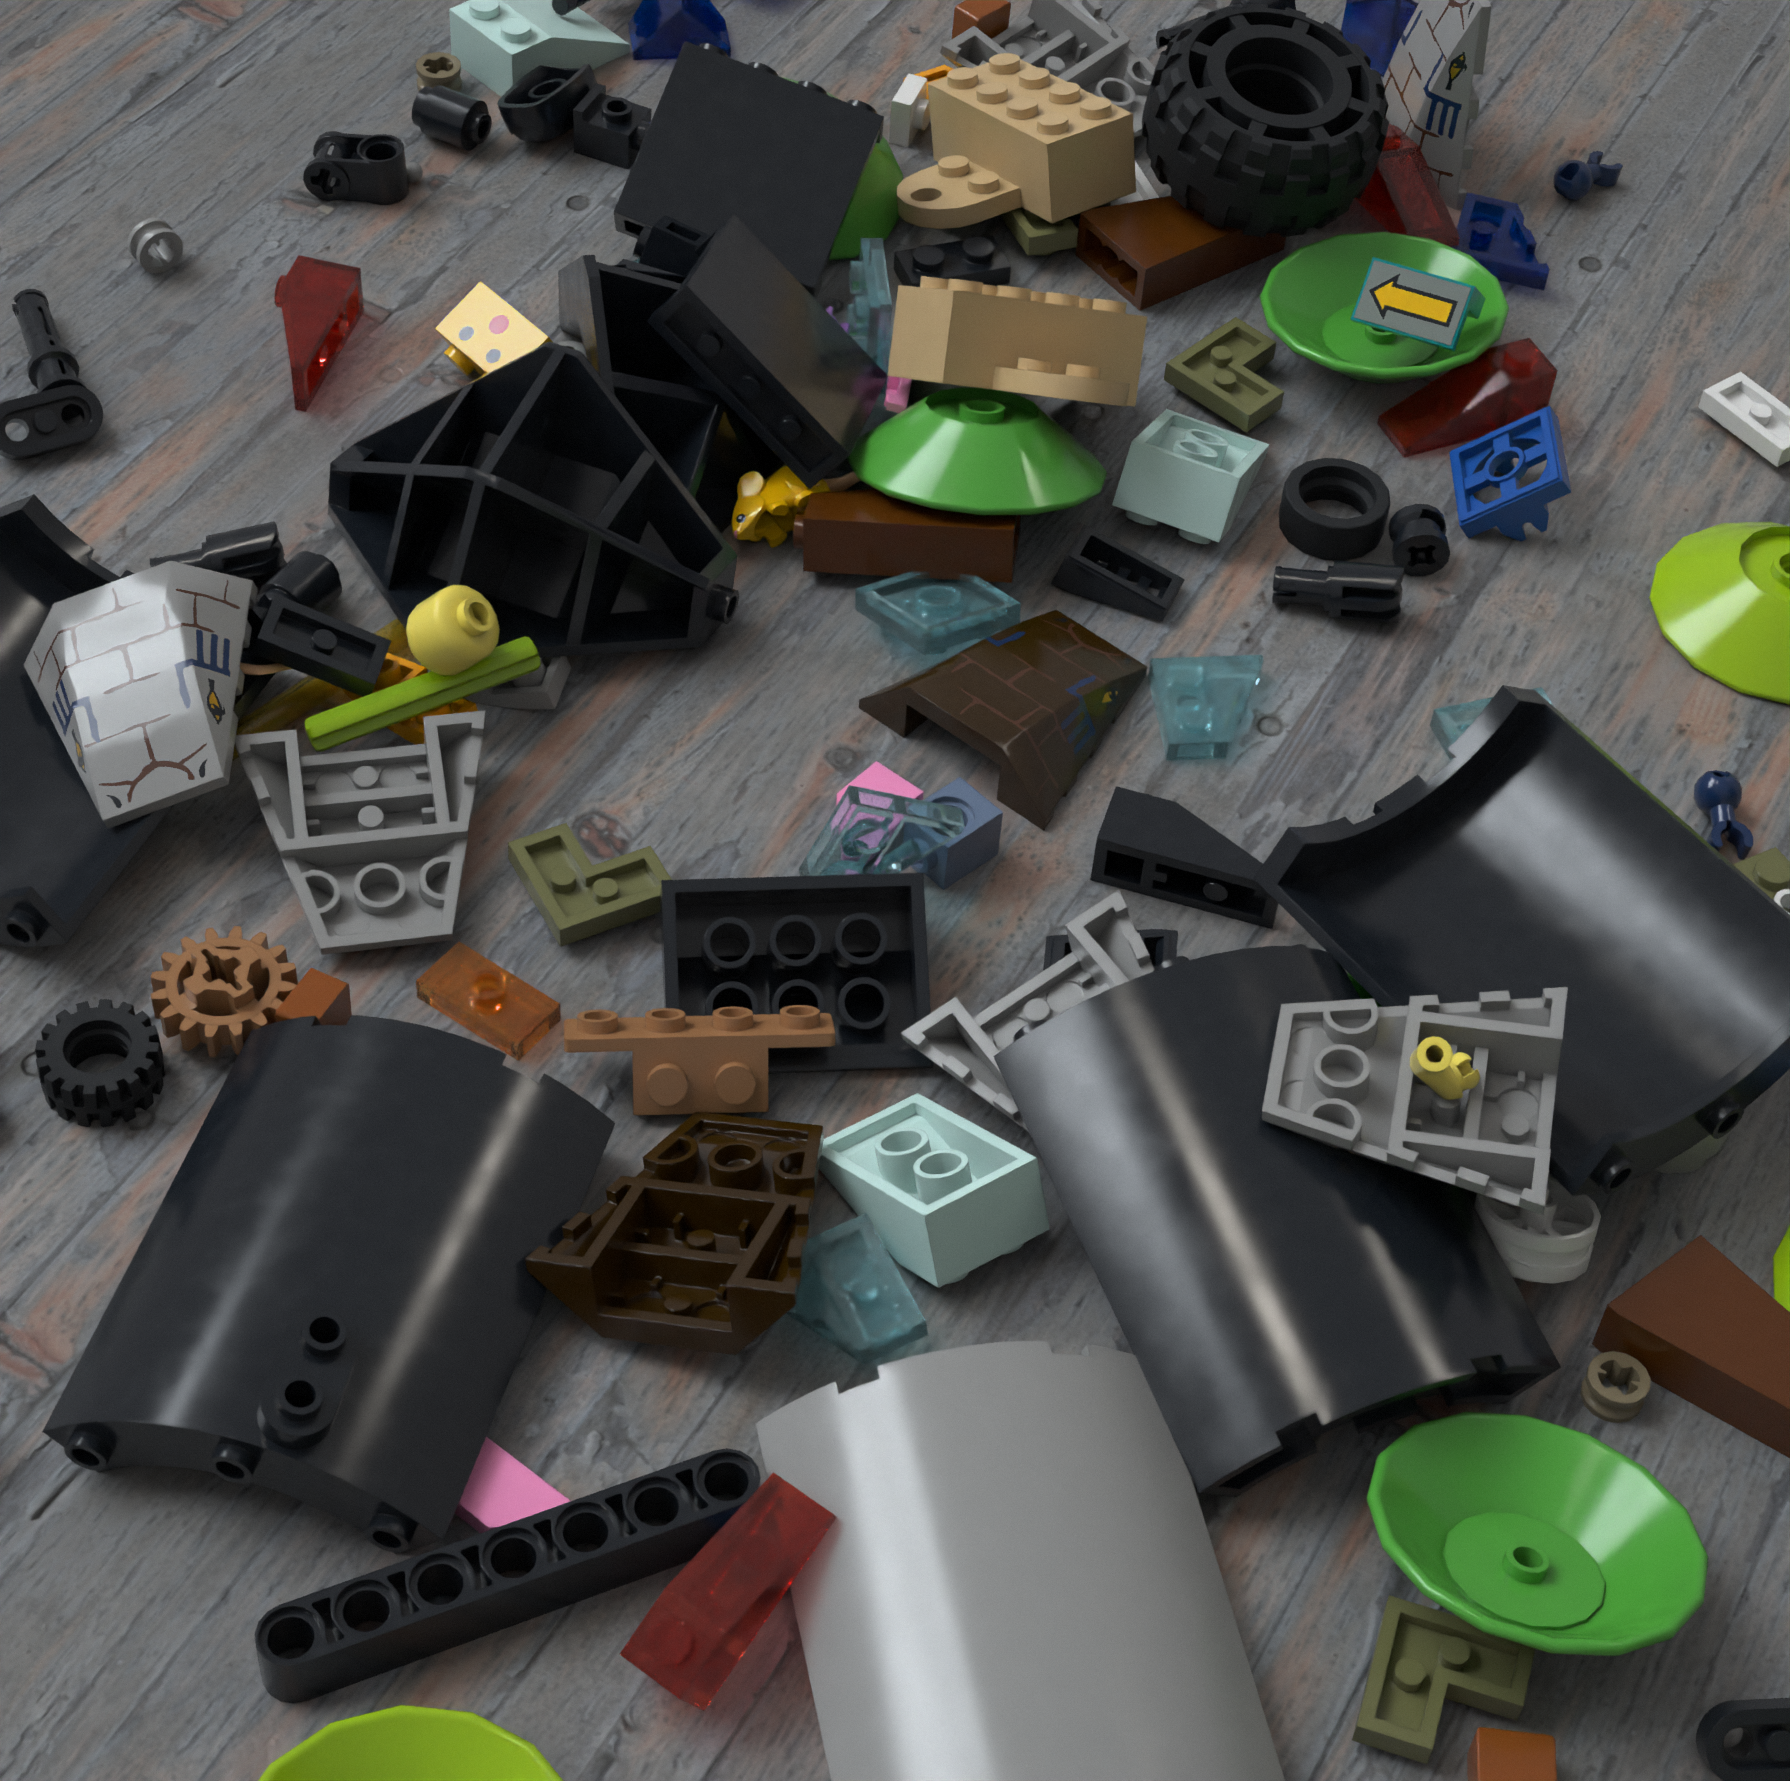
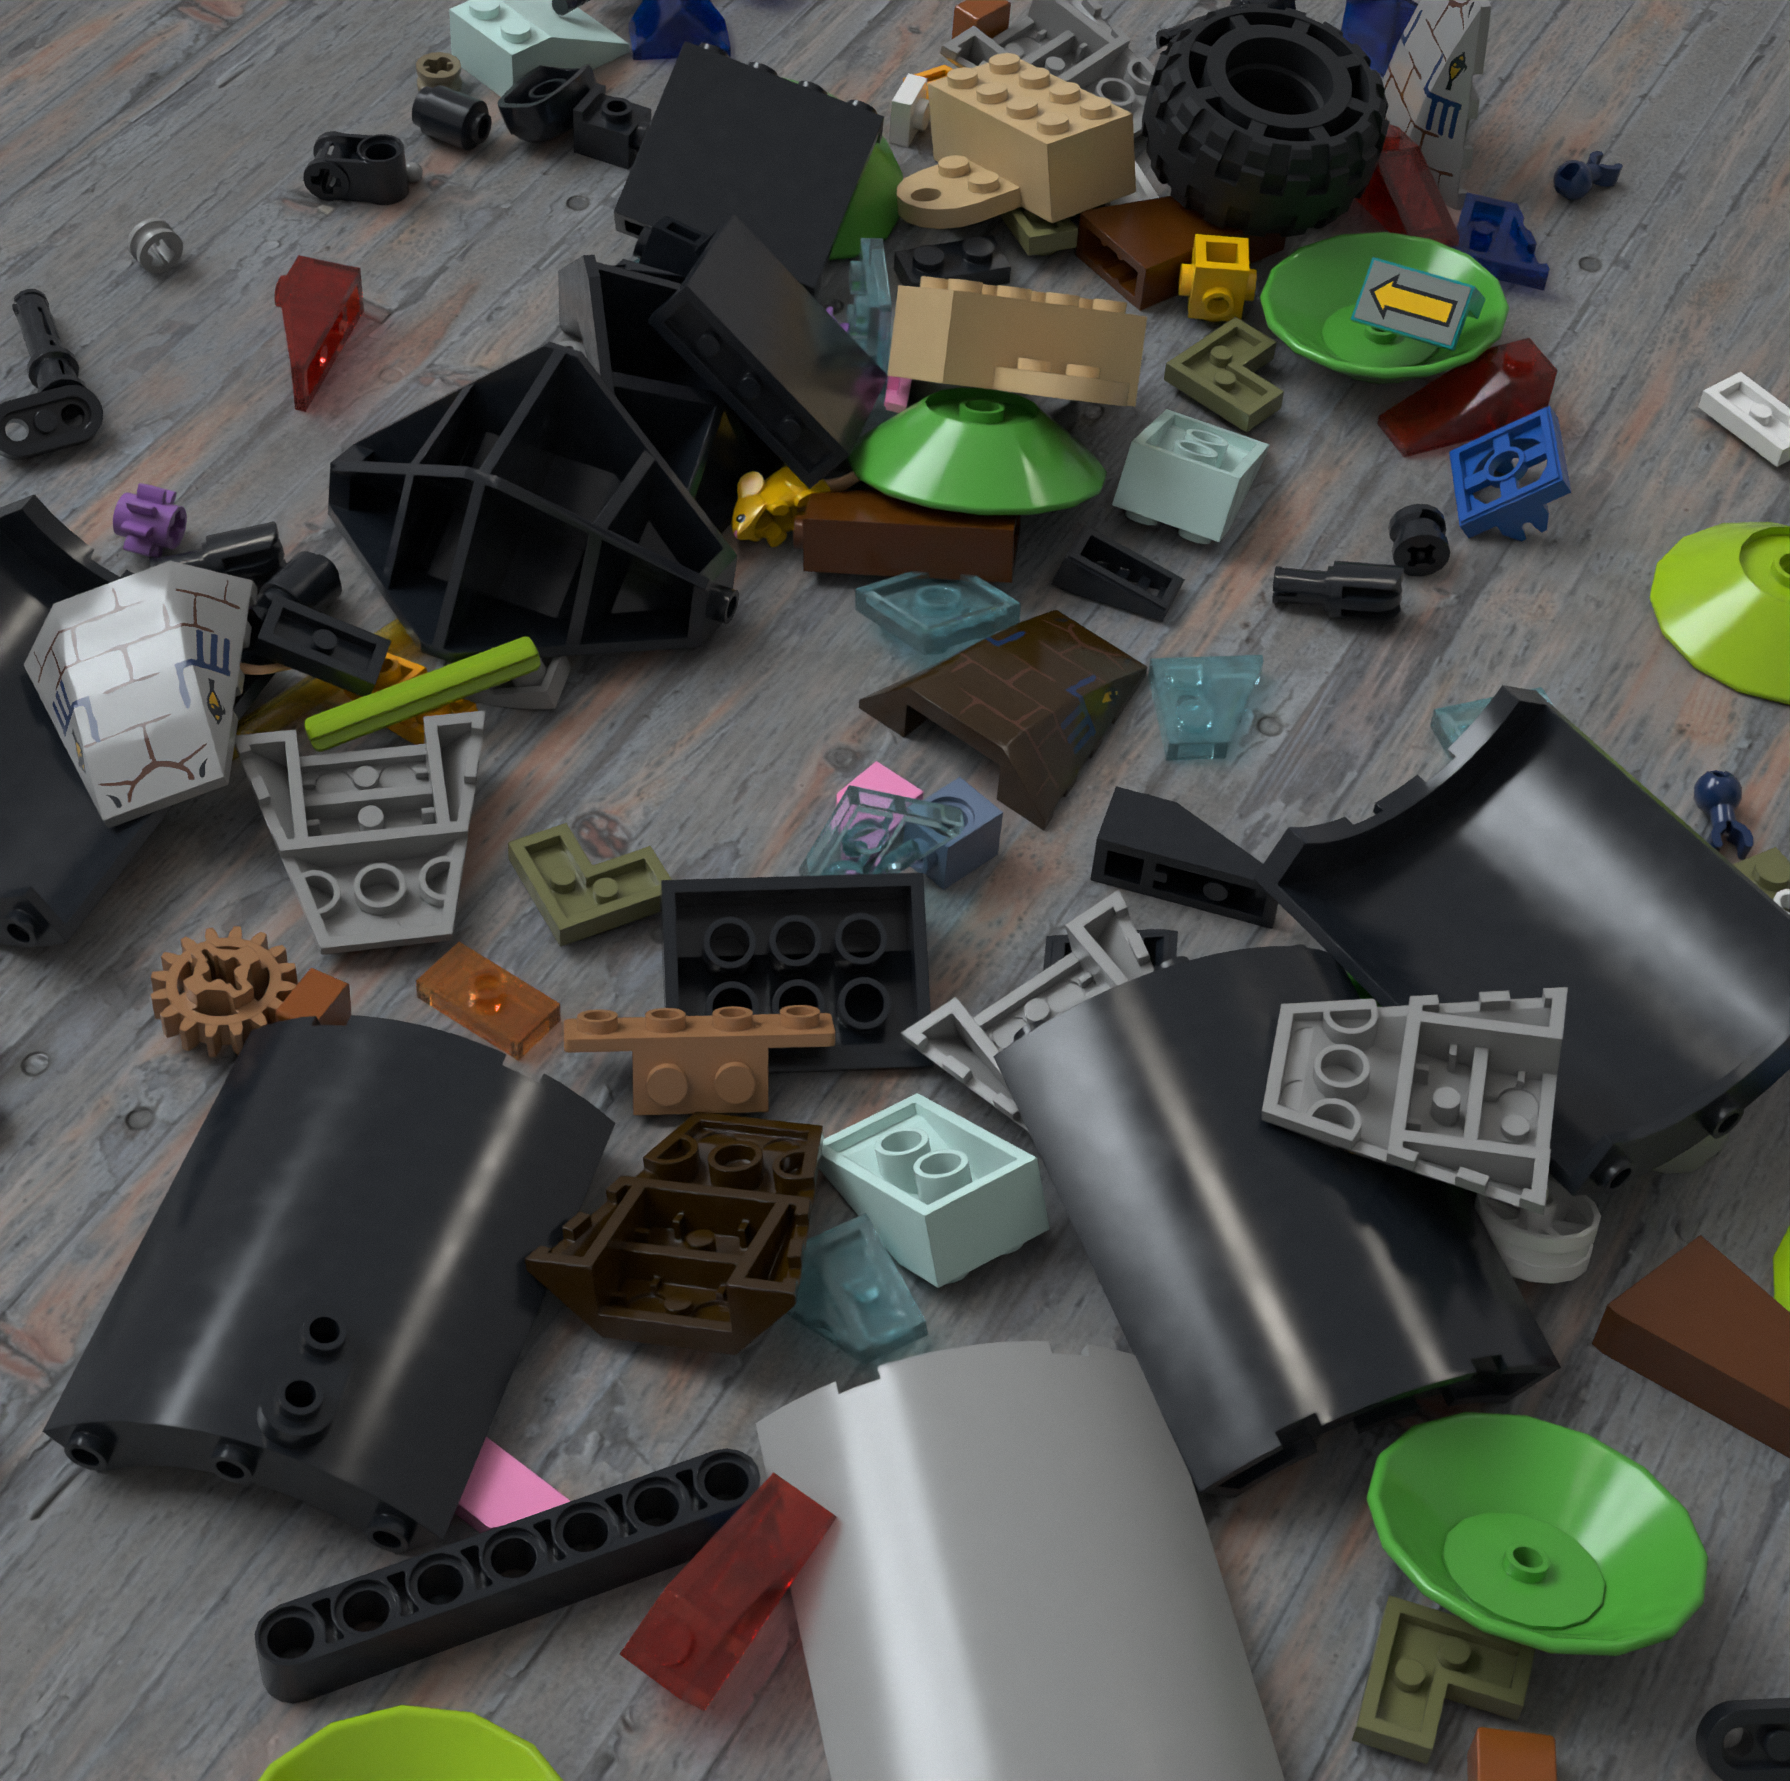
black tyre [35,999,165,1127] -> none
light yellow head [406,585,500,676] -> none
yellow brick [435,281,552,376] -> none
black tyre [1279,458,1390,561] -> none
light yellow arm [1410,1036,1480,1100] -> none
dark tan bush [1580,1351,1651,1423] -> none
none -> medium lavender gear [113,483,187,558]
none -> yellow brick [1178,234,1257,322]

